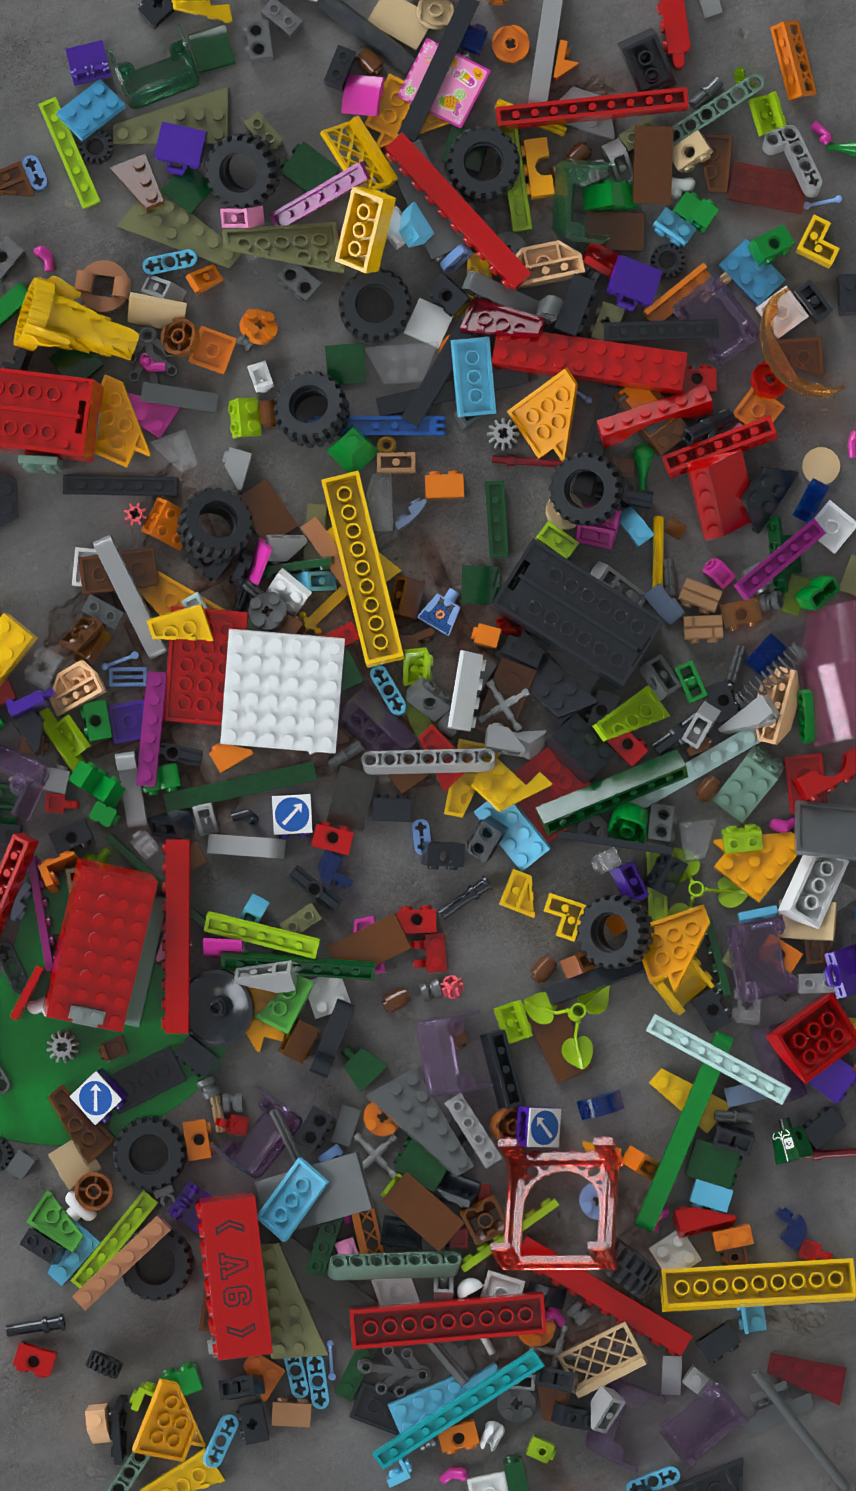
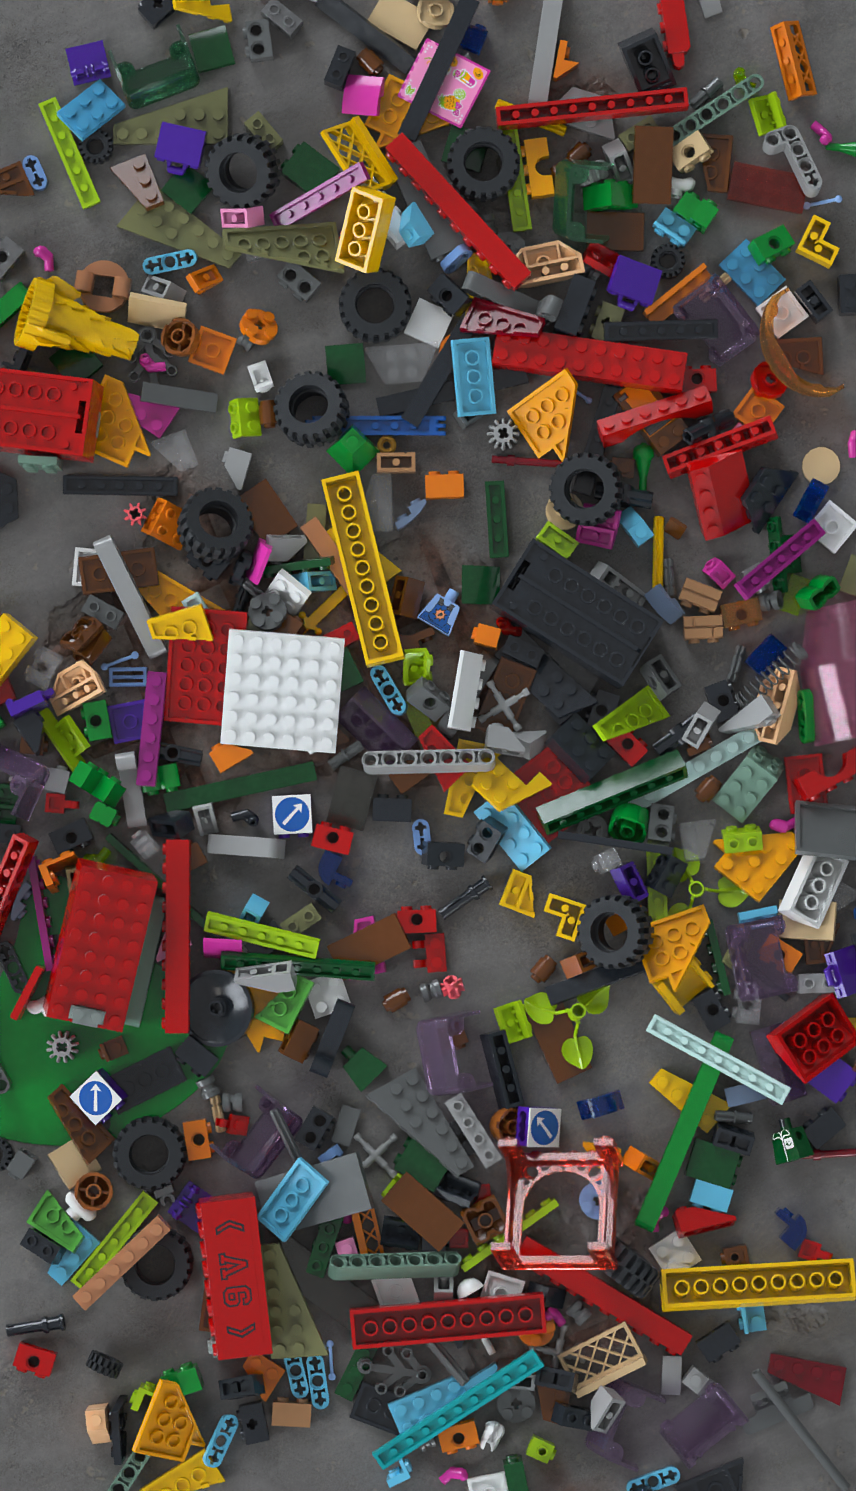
orange plate [363,1101,399,1136] -> none
orange plate [492,25,530,64] -> none
green brick [673,660,708,704] -> none
orange brick [711,1223,754,1252] -> none

